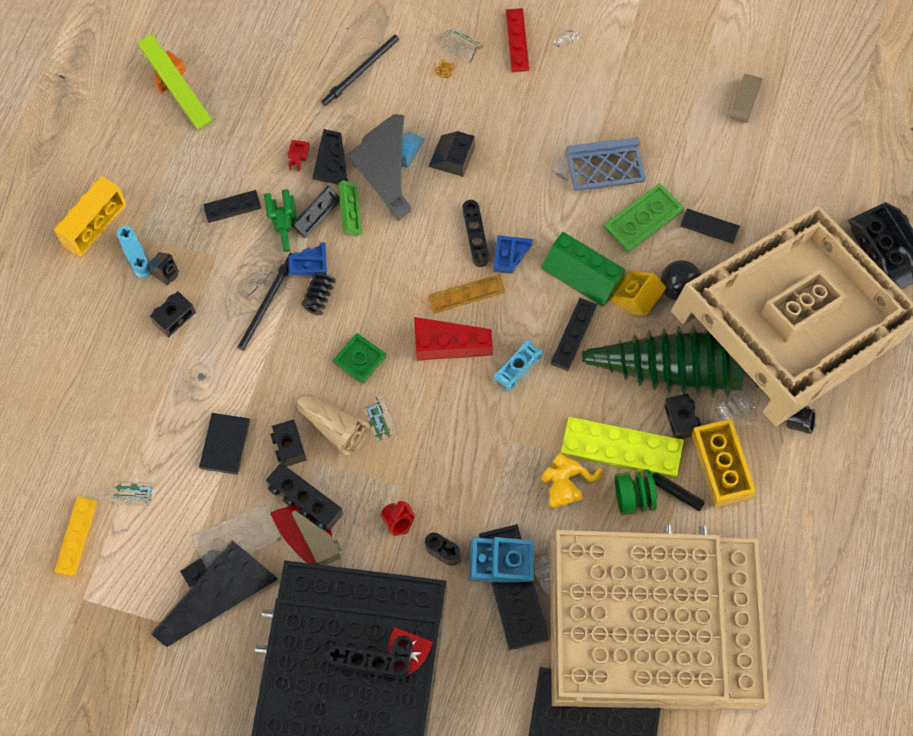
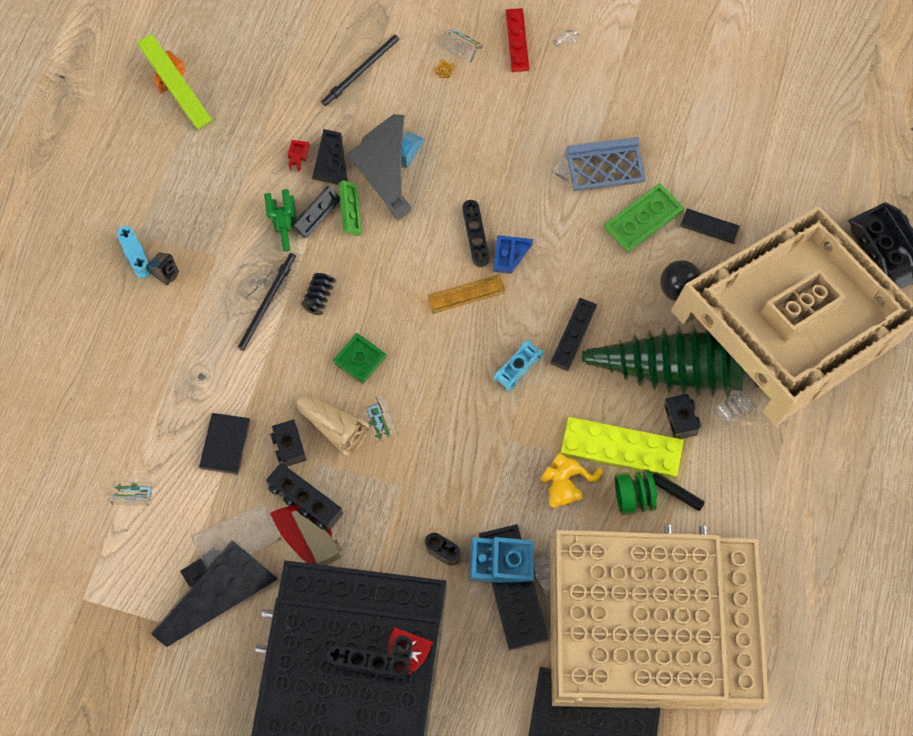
yellow brick [54,176,126,258] -> none
yellow plate [54,497,97,577] -> none
black brick [150,291,196,338] -> none
black plate [203,190,261,223] -> none
blue wing [288,242,327,276] -> none
red piece [380,501,415,536] -> none
red wedge [414,317,493,361] -> none
black slope [429,131,475,177] -> none
green slope [541,231,626,307] -> none
yellow slope [610,271,666,316] -> none
yellow brick [691,419,756,508] -> none
dark tan beam [730,73,762,123] -> none
black piece [787,405,816,434] -> none

